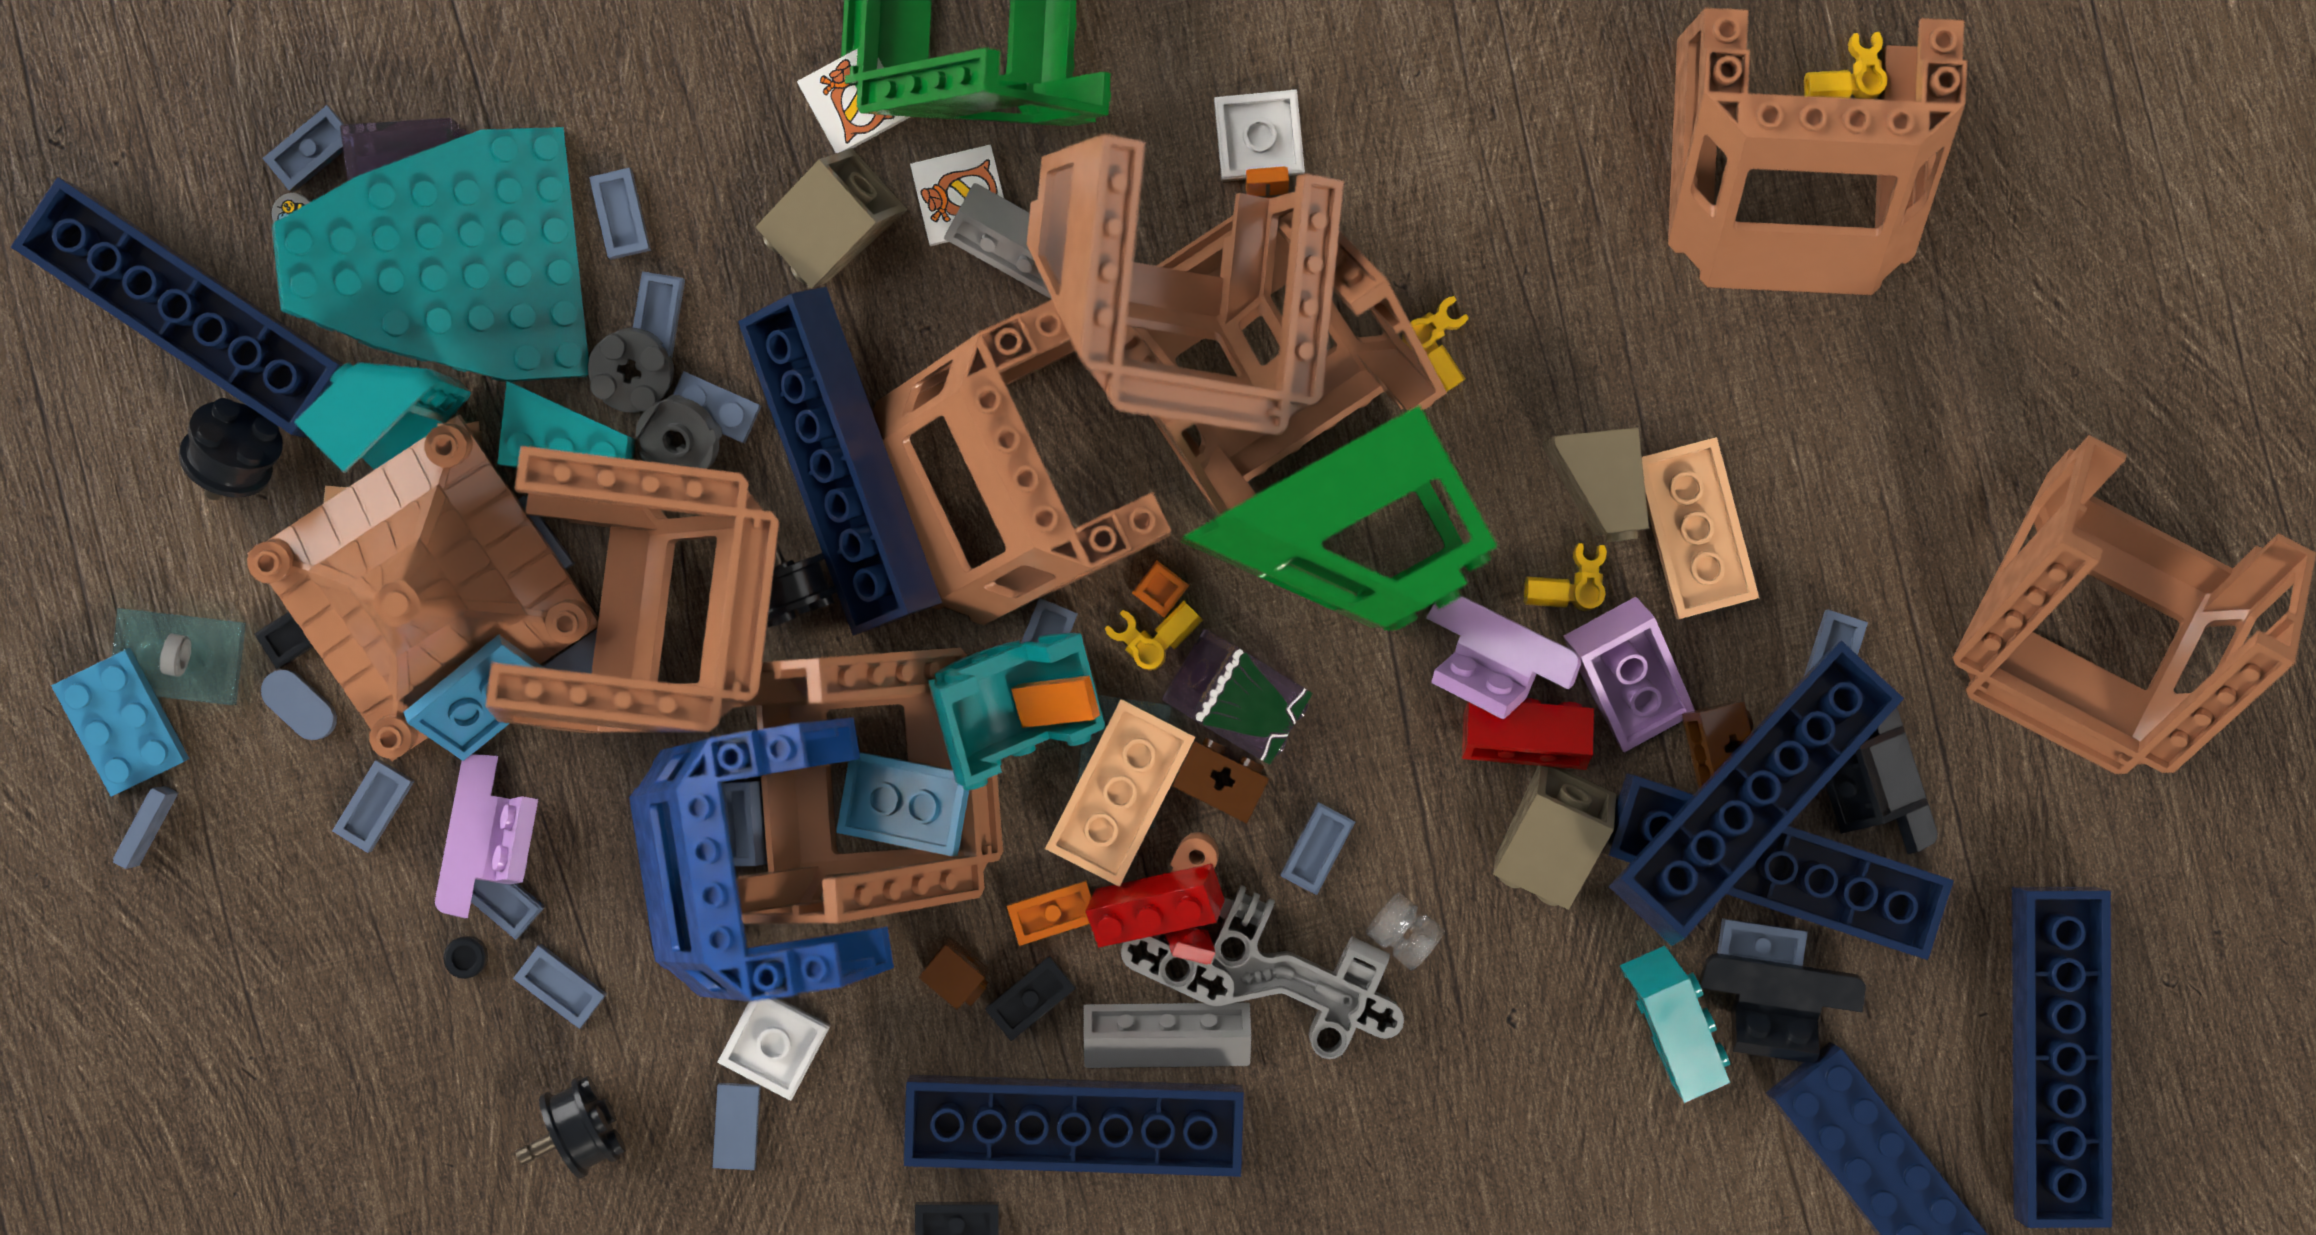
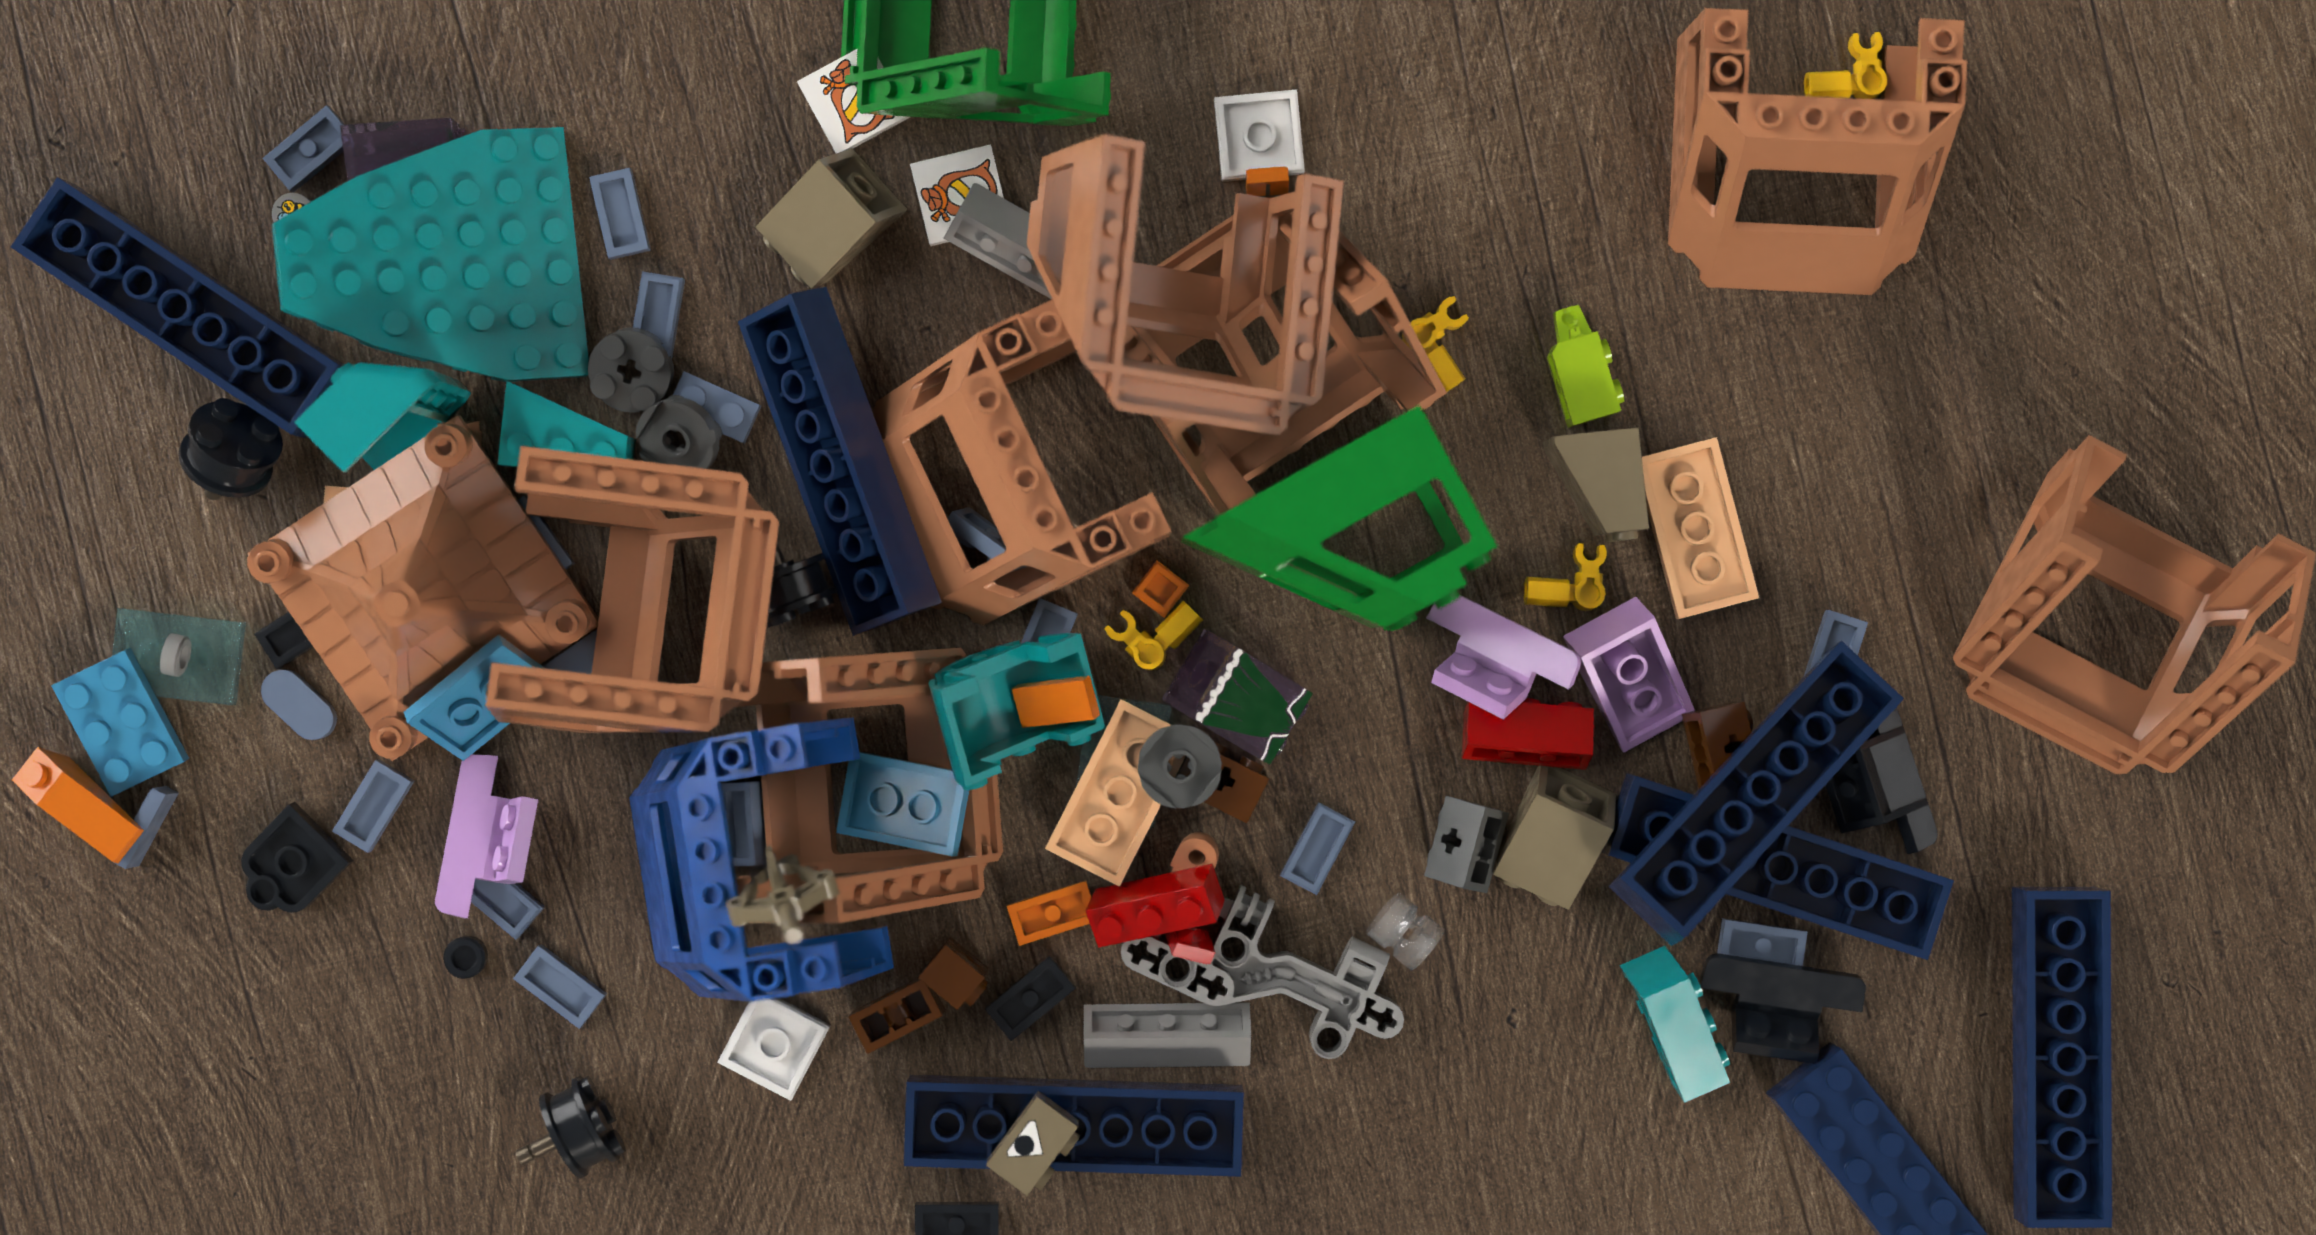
sand blue tile [713,1083,761,1170] -> none
none -> orange slope [12,747,144,864]
none -> black plate [241,802,354,913]
none -> dark tan bar [726,845,839,944]
none -> reddish brown brick [848,977,946,1054]
none -> sand blue plate [948,507,1027,572]
none -> dark tan brick [986,1090,1080,1196]
none -> dark grey plate [1138,724,1222,808]
none -> dark grey brick [1424,796,1509,893]
none -> lime hinge [1547,305,1624,428]

